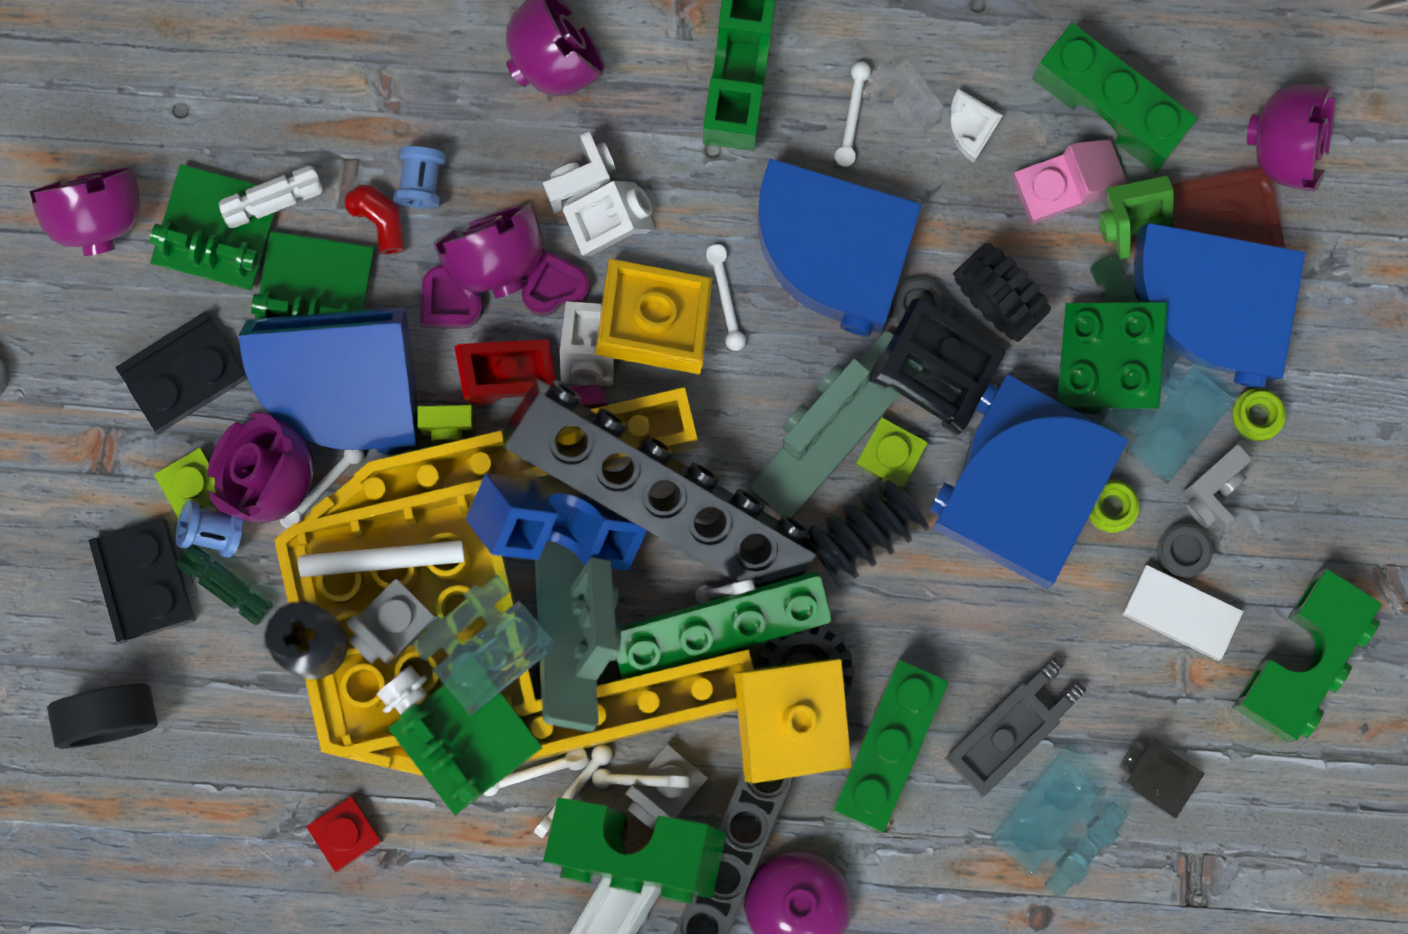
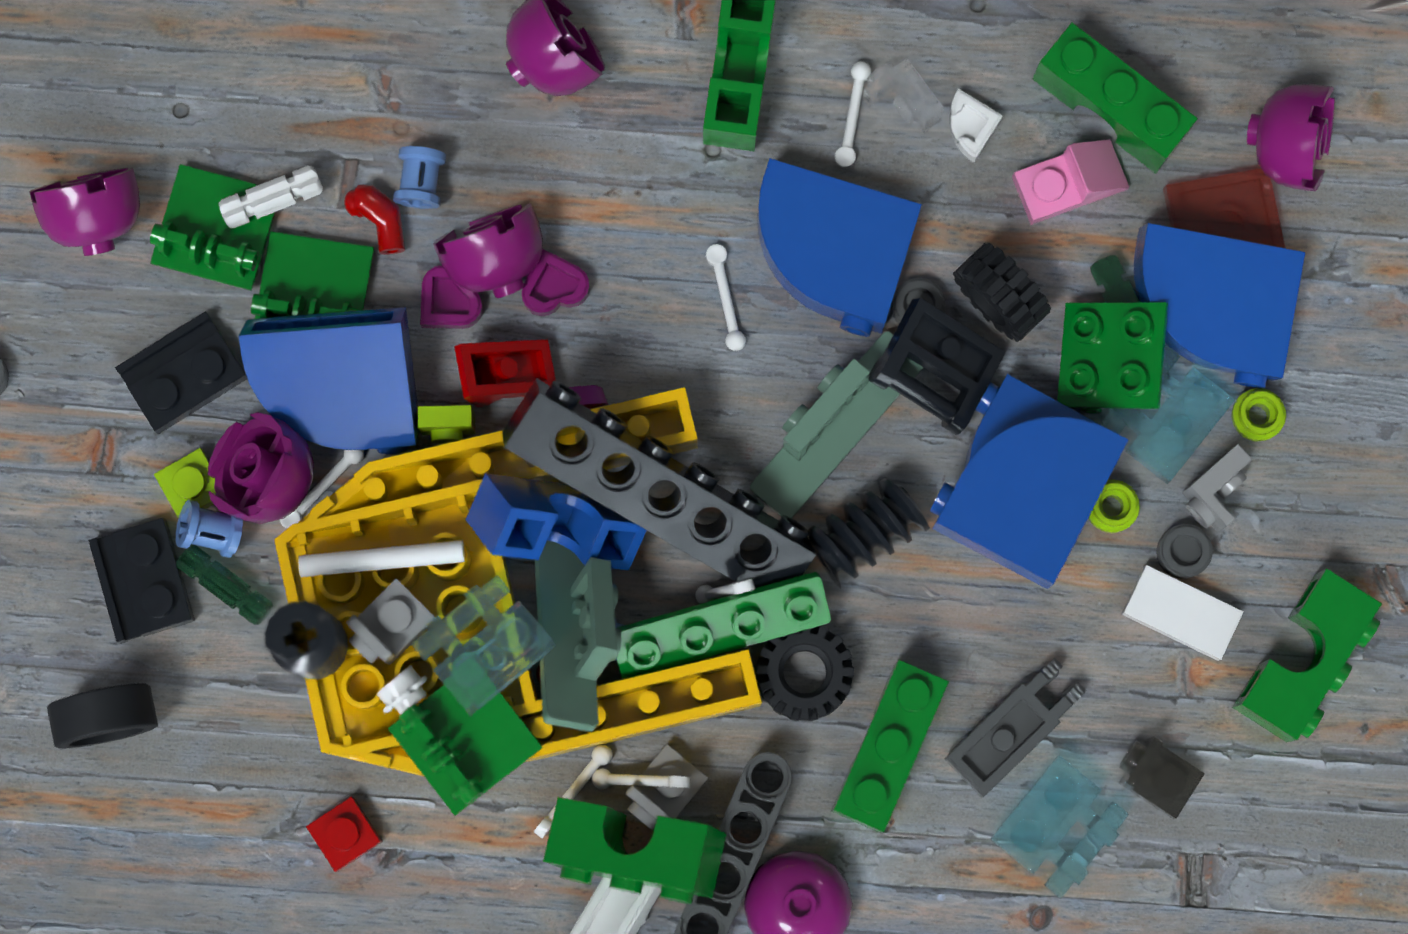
white hinge [483,749,588,796] -> none
white bracket [543,131,616,214] -> none
white bracket [560,301,614,387] -> none
white bracket [562,181,655,256] -> none
yellow plate [594,258,712,374] -> none
yellow plate [734,658,851,783] -> none
lime plate [855,417,928,488] -> none
bright green bracket [1099,176,1174,259] -> none

